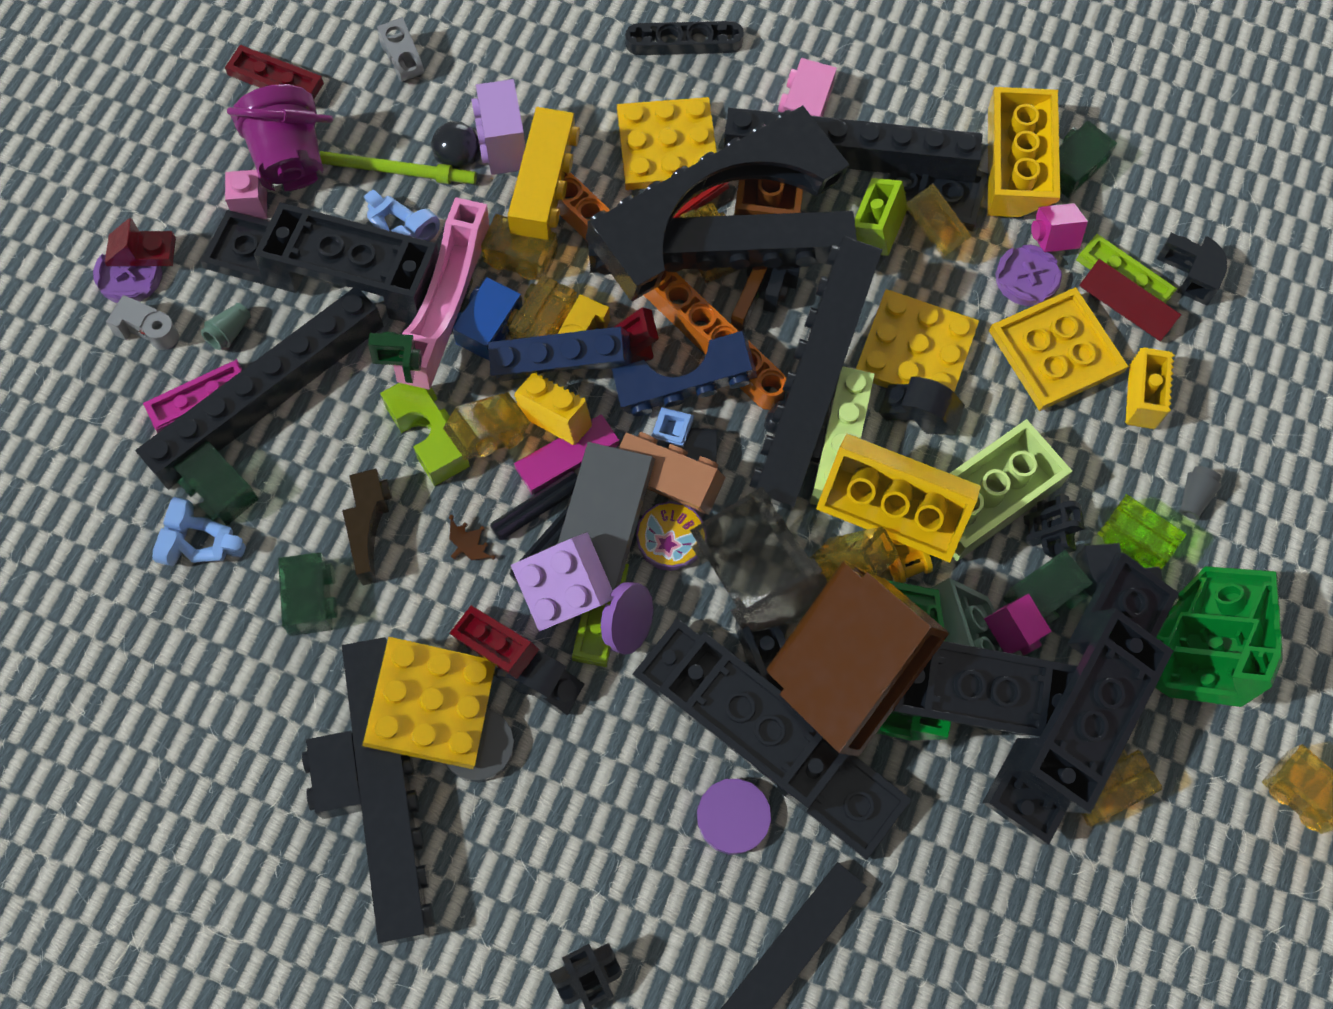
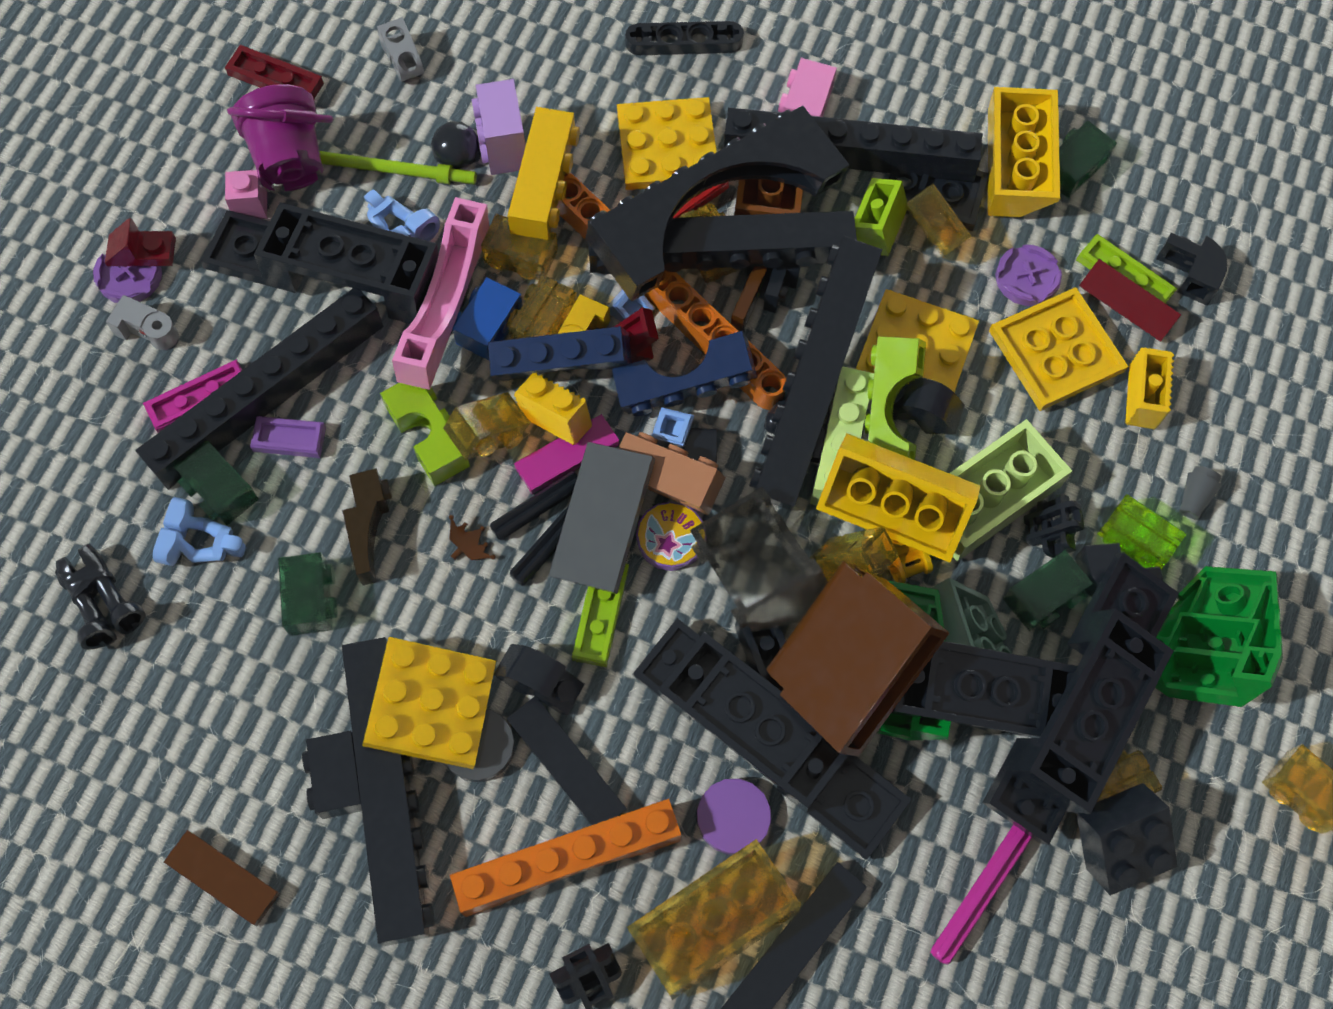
sand green cone [201,303,251,350] -> none
dark green bracket [368,332,422,383] -> none
dark red plate [449,605,540,679] -> none
lavender brick [511,532,614,632] -> none
medium lavender tile [601,582,653,655] -> none
dark pink brick [984,594,1051,655] -> none
dark pink brick [1031,203,1088,252] -> none
none -> black piece [55,543,146,650]
none -> reddish brown tile [164,830,280,926]
none -> medium lavender tile [250,416,326,458]
none -> orange arch [450,799,682,917]
none -> black tile [506,696,627,825]
none -> light blue slope [608,289,655,322]
none -> clear yellow brick [627,839,801,1000]
none -> lime arch [865,336,926,460]
none -> dark pink axle [930,825,1032,965]
none -> black brick [1076,783,1178,896]

